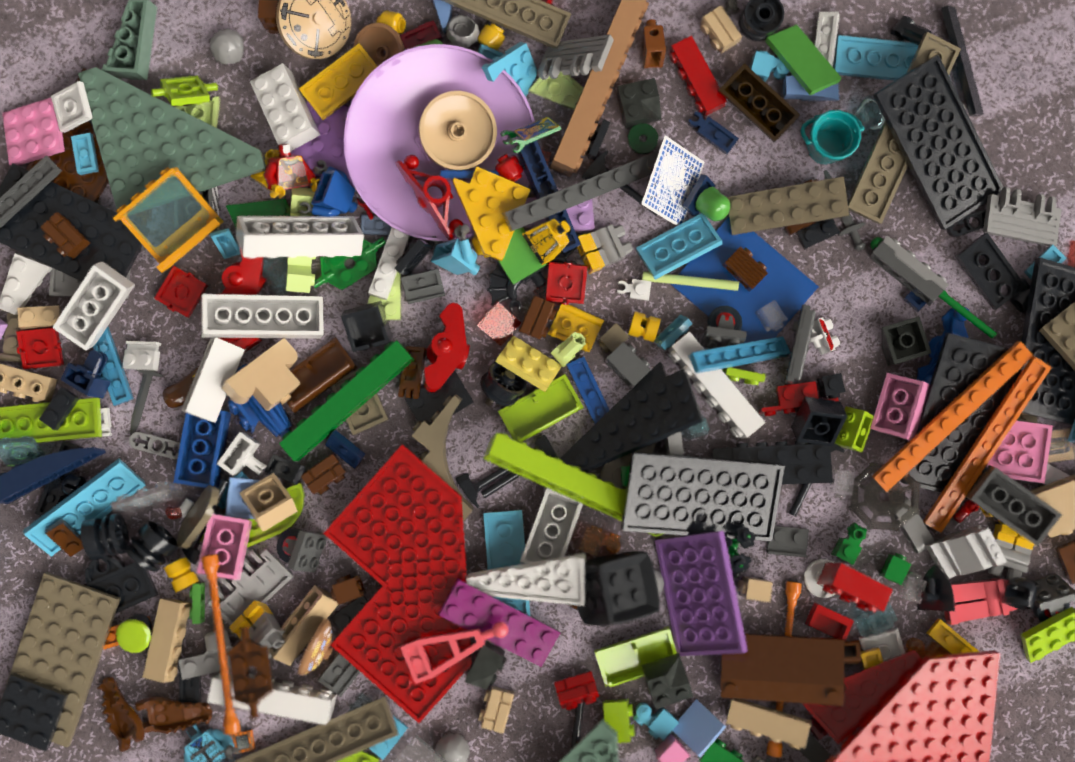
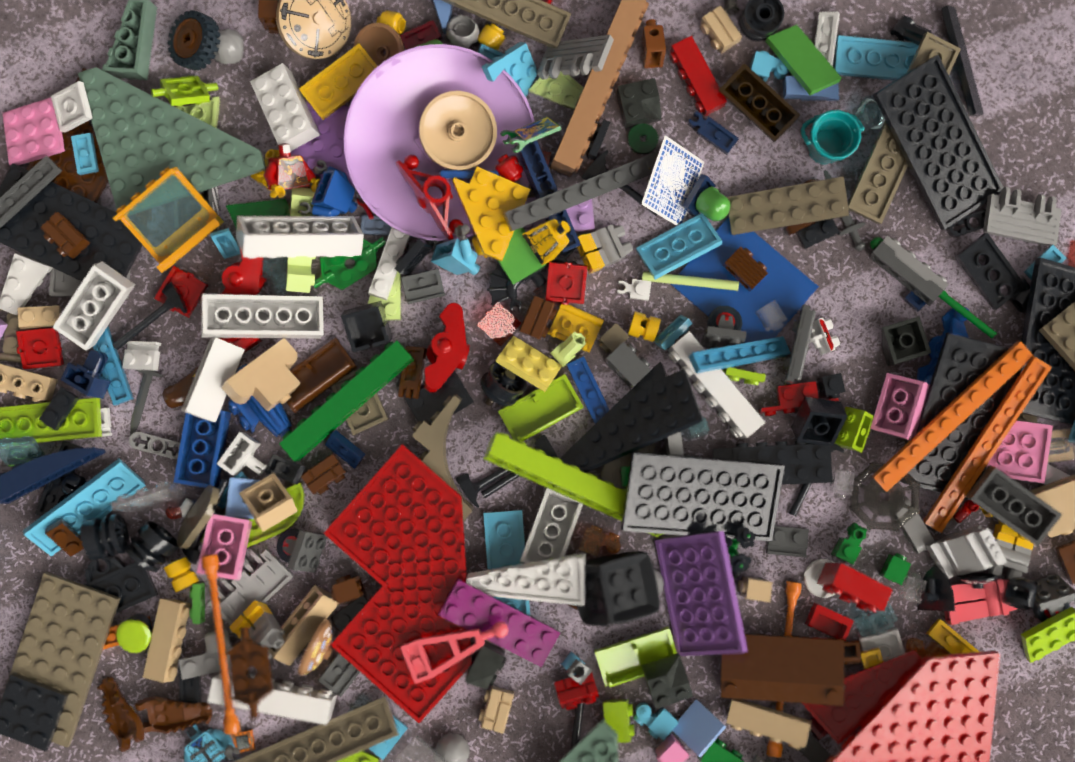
none -> black piece [112,282,187,350]
none -> black wheel [168,10,220,71]
none -> dark grey leg [561,652,592,684]
none -> black dish [957,573,998,589]

